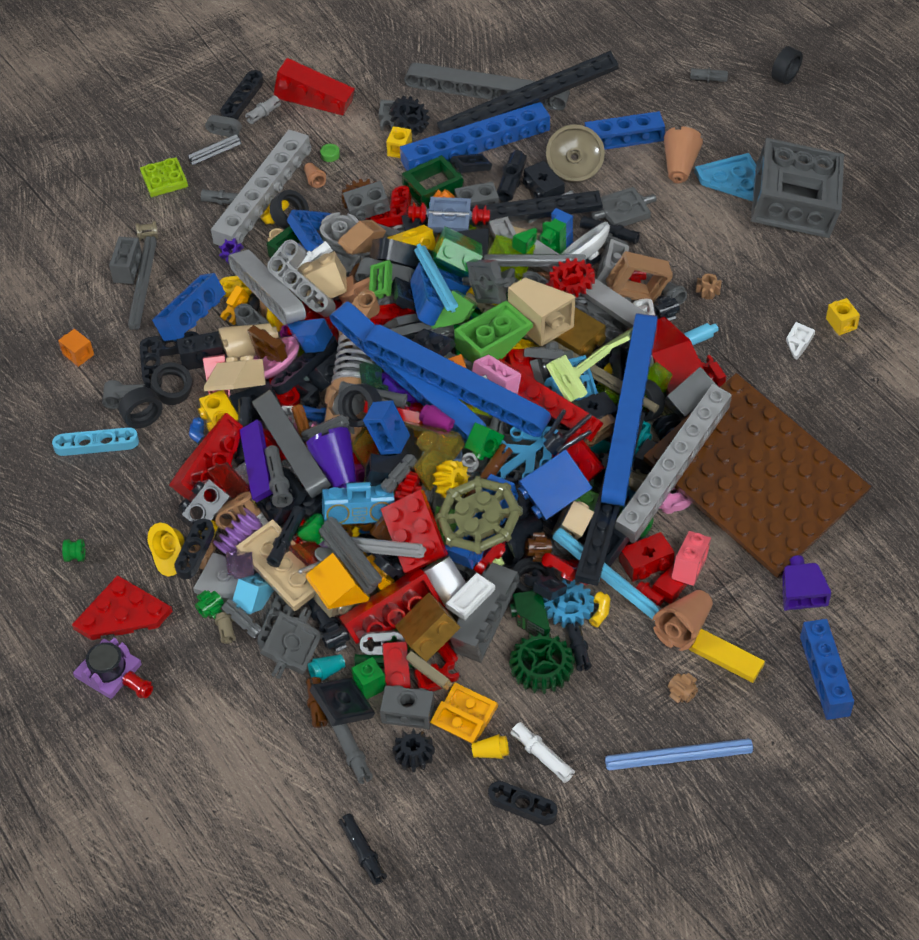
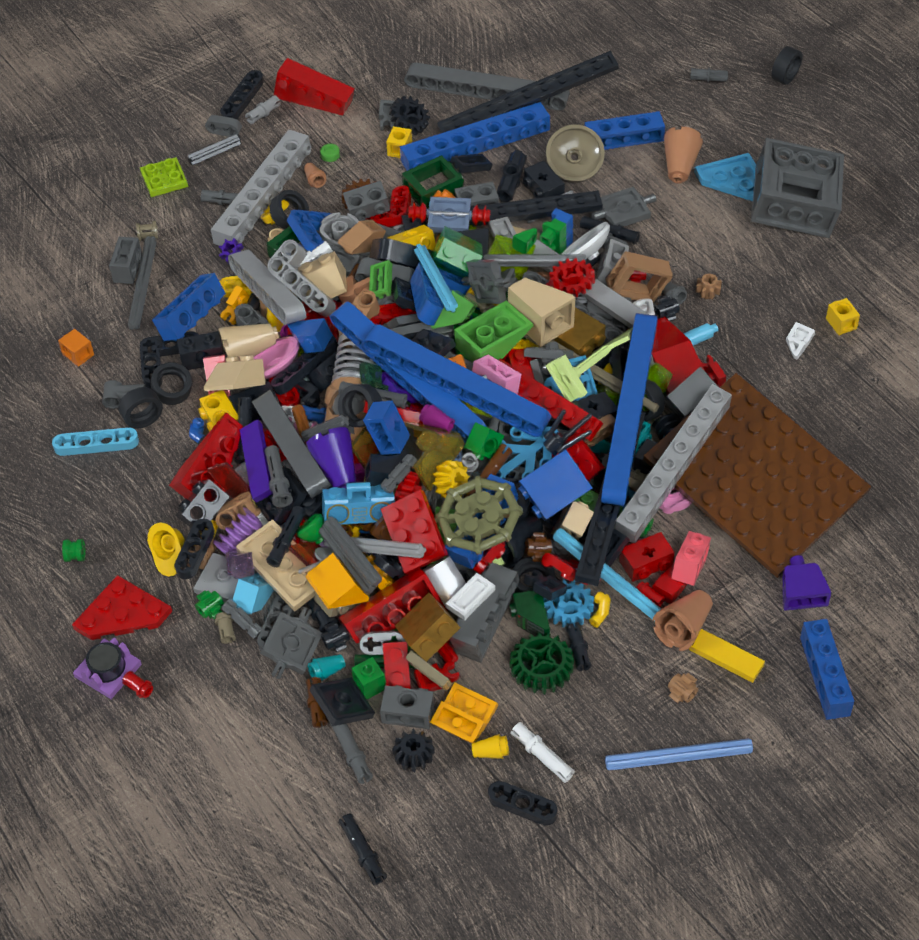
reddish brown wing [247,325,288,363] -> none

